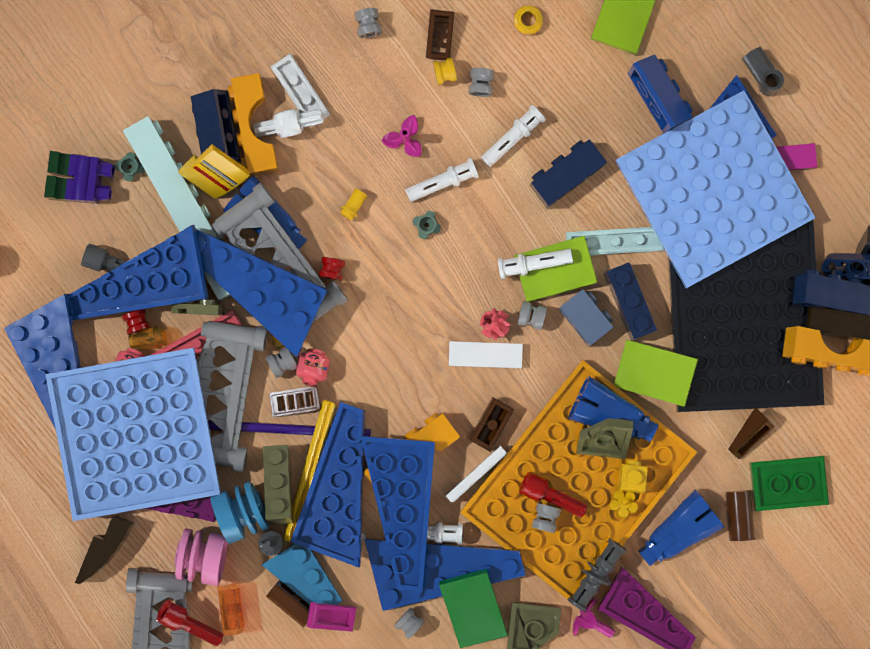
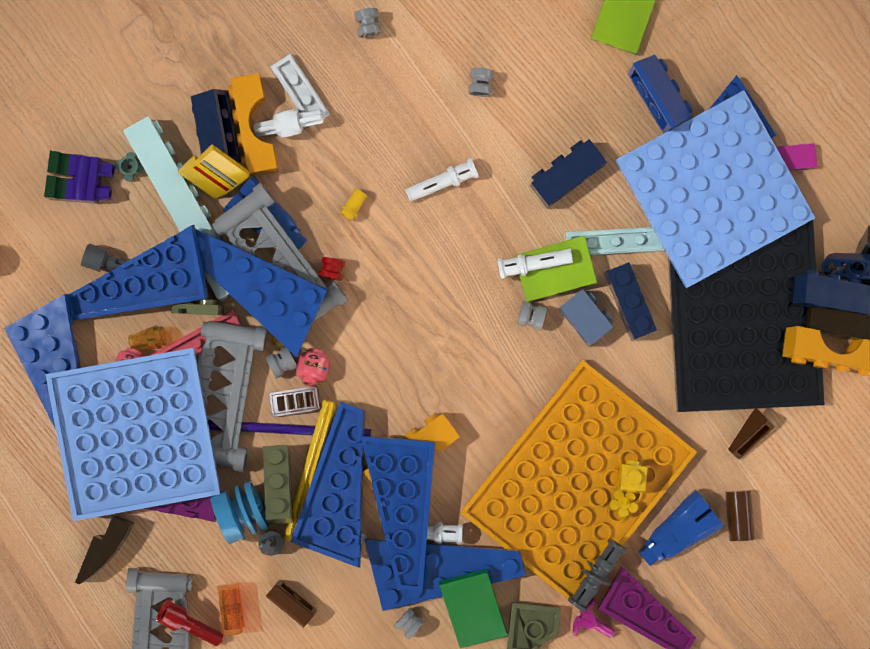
red wheel [121,309,151,335] -> none
bright pink wheel [175,528,228,586] -> none
dark azure wing [262,544,343,605] -> none
dark pink tile [306,602,357,632] -> none
dark pink plant [381,115,422,157] -> none
sand green plate [413,211,441,239] -> none
reddish brown slope [426,9,454,60] -> none
yellow wheel [433,57,457,85] -> none
white tile [446,446,506,502] -> none
white tile [449,341,523,369] -> none
reddish brown brick [468,397,515,452] -> none
coral gear [480,308,511,340] -> none
white pin [481,105,546,167] -> none
yellow piece [513,5,543,35] -> none
red piece [519,471,587,518] -> none
light grey wheel [531,503,561,533] -> none
blue piece [568,376,658,442] -> none
olive plate [576,418,633,459] -> none
lime tile [614,340,698,407] -> none
dark grey piece [742,47,784,96] -> none
green tile [750,456,829,511] -> none

